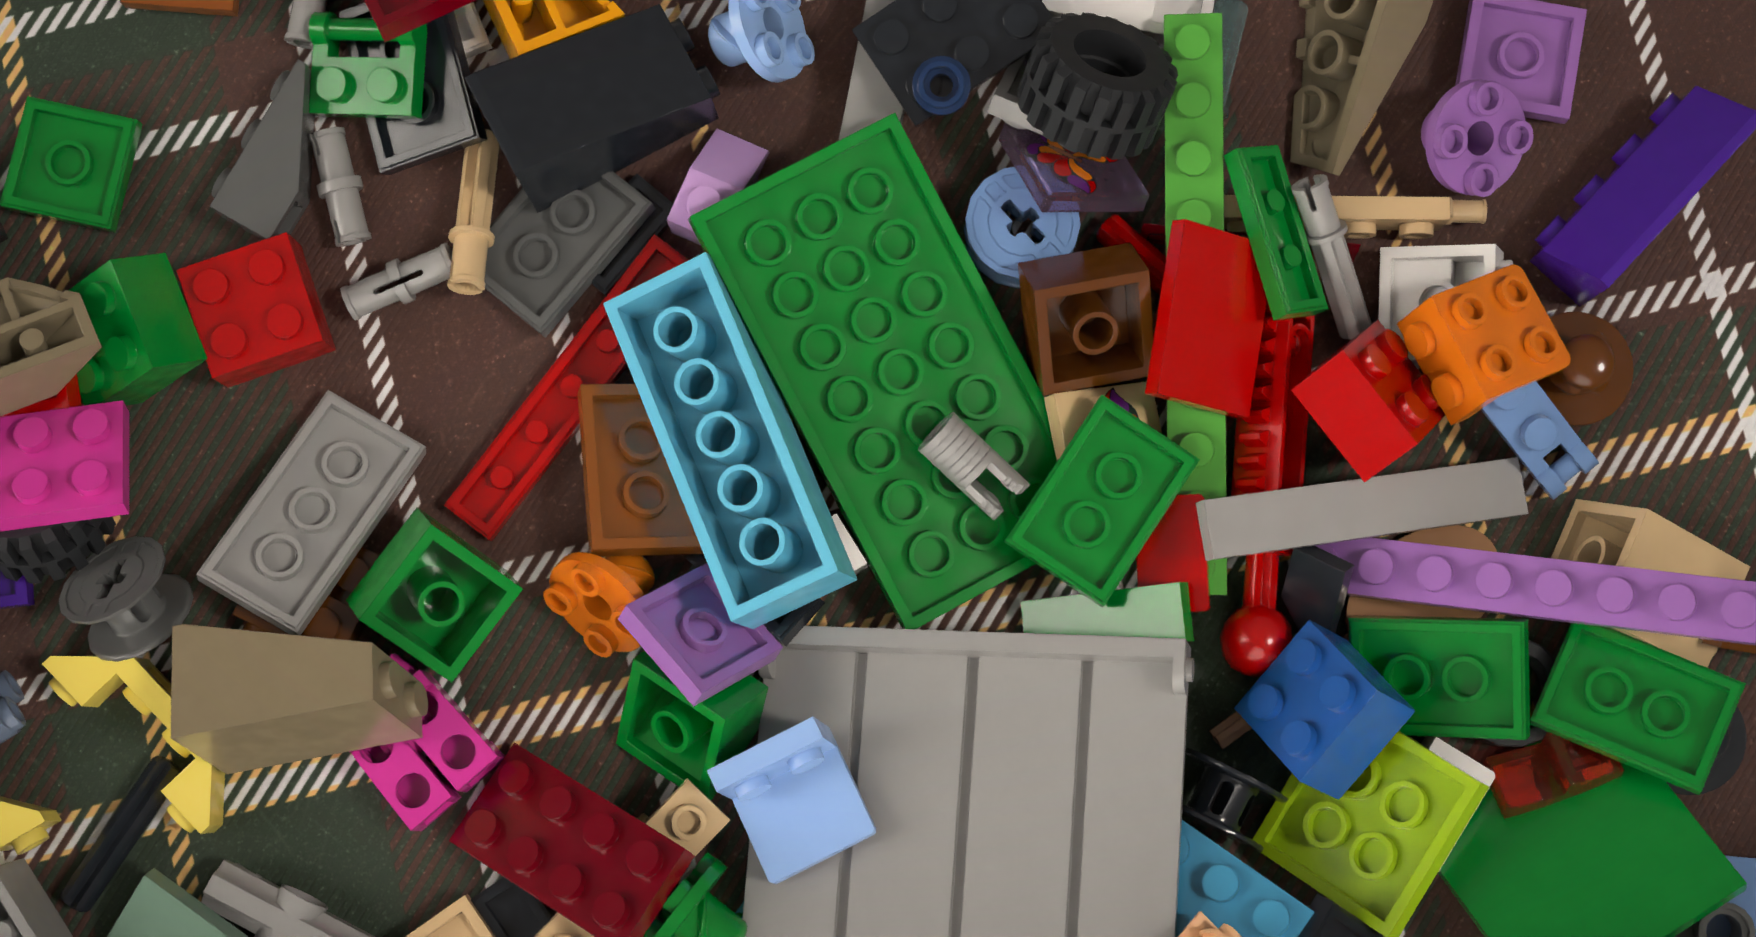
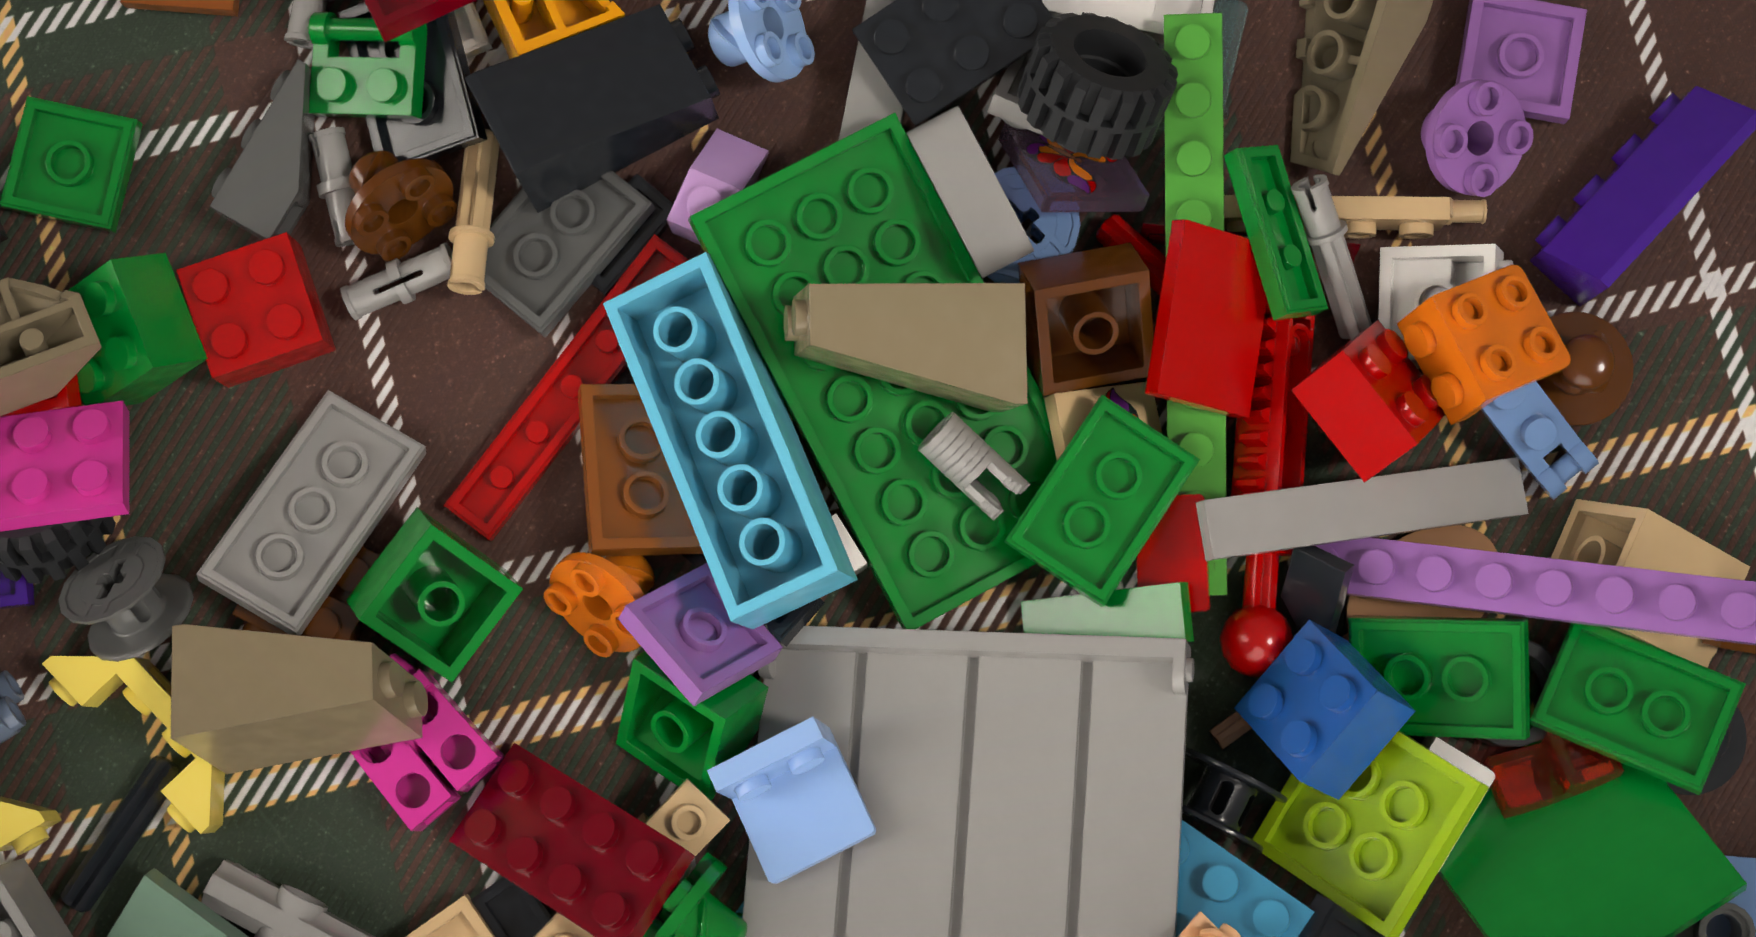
dark blue plate [912,56,971,115] -> none
none -> reddish brown plate [345,150,457,261]
none -> dark tan slope [784,283,1028,412]
none -> light grey beam [906,106,1034,278]

